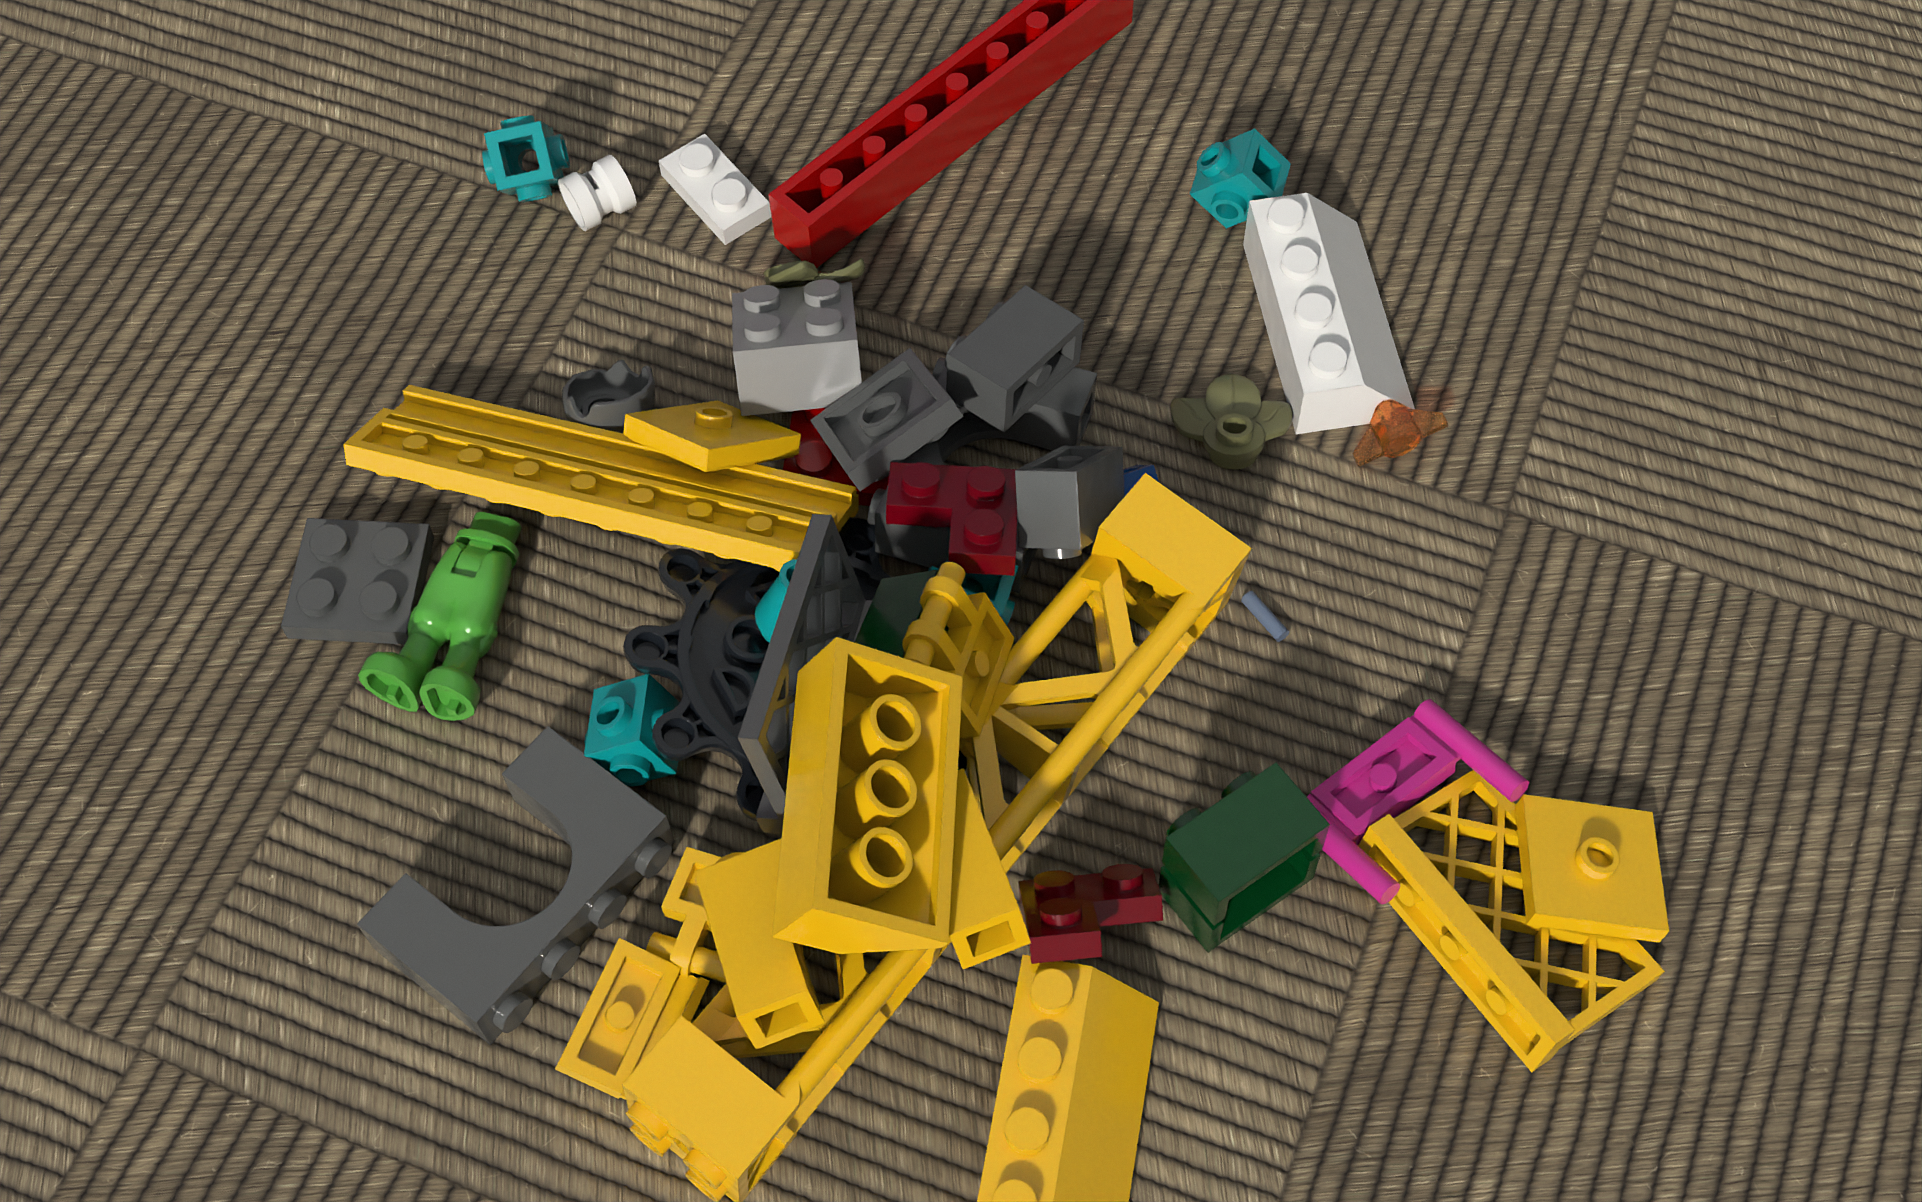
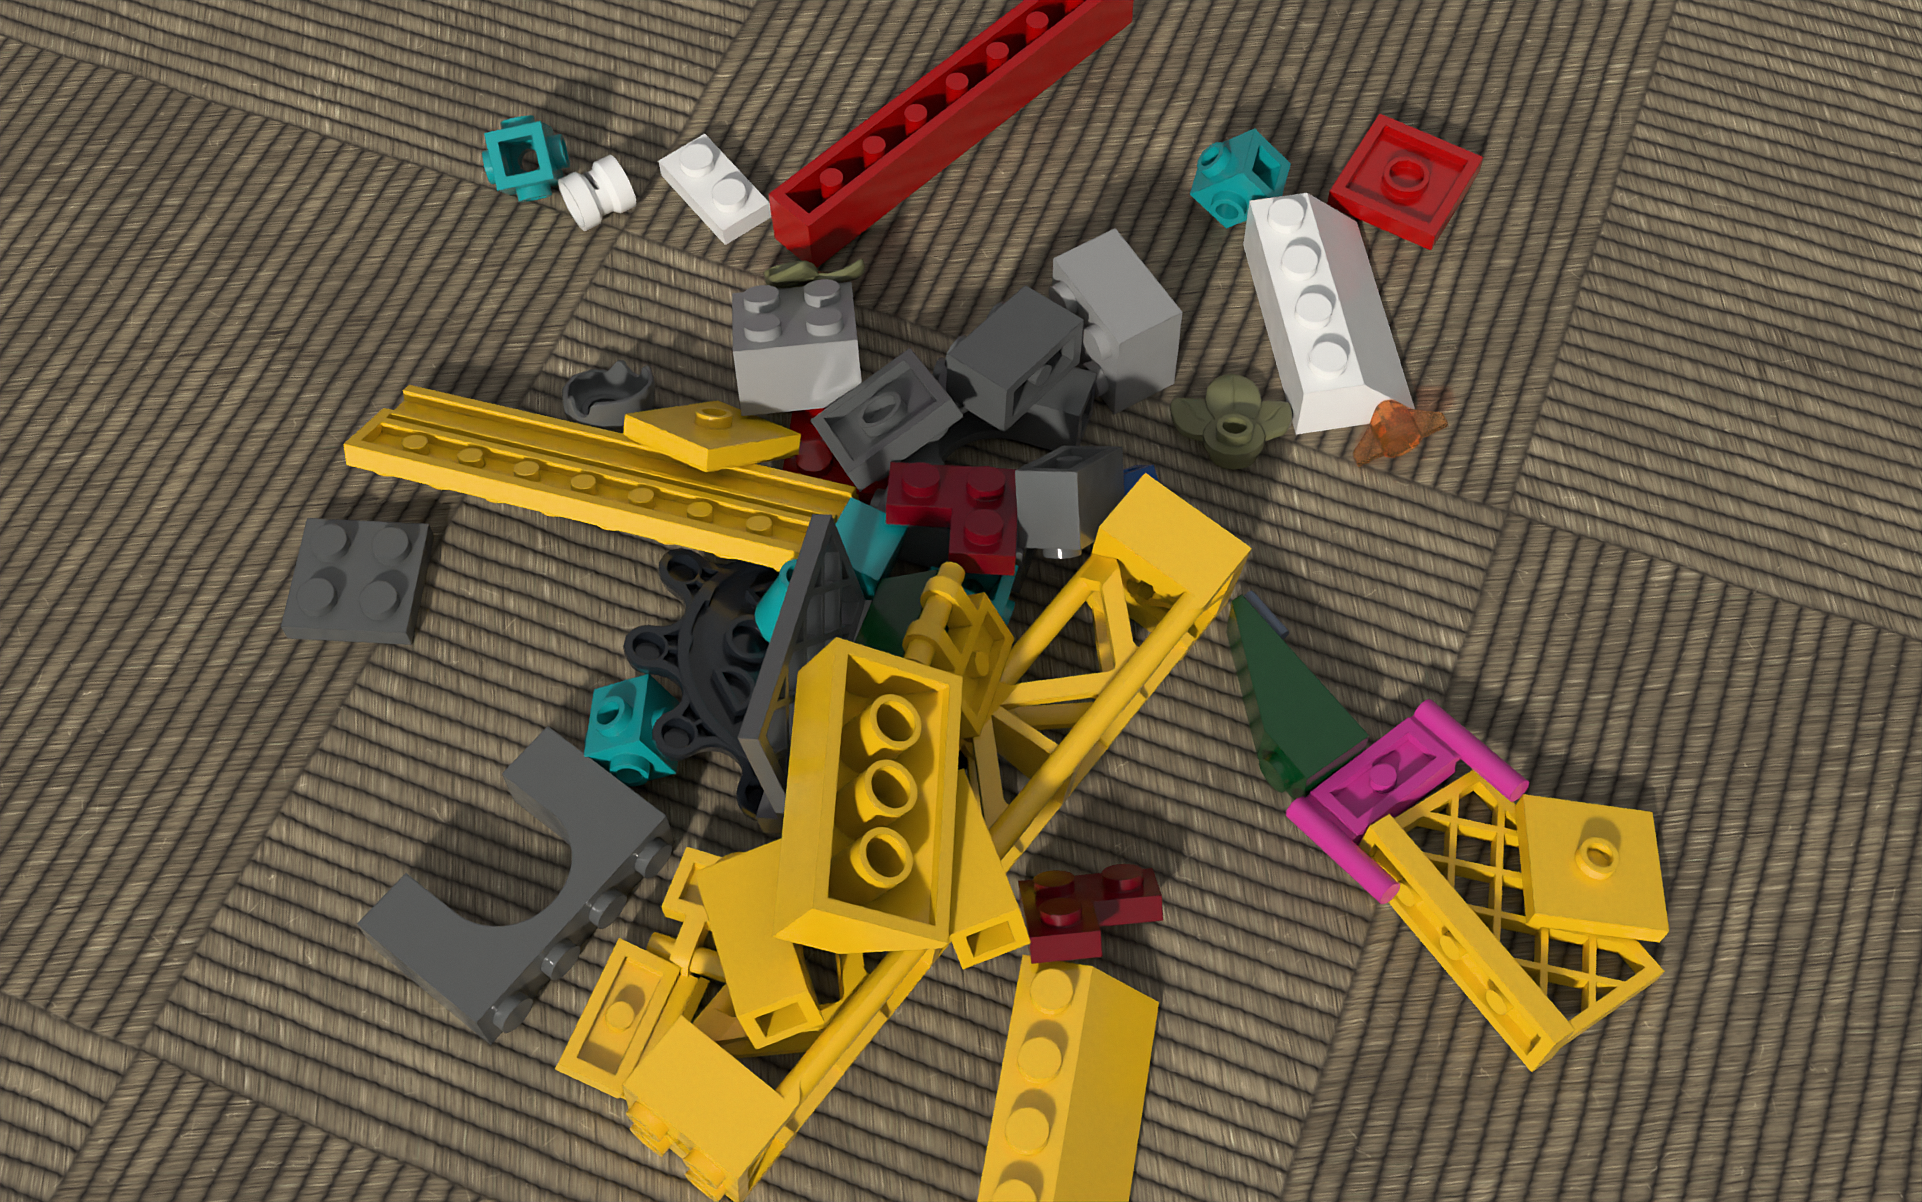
bright green piece [358,512,522,721] -> none
dark green piece [1158,762,1330,952] -> none
none -> teal brick [836,497,909,600]
none -> light grey brick [1049,228,1183,414]
none -> dark green slope [1226,594,1369,800]
none -> red plate [1327,114,1484,250]

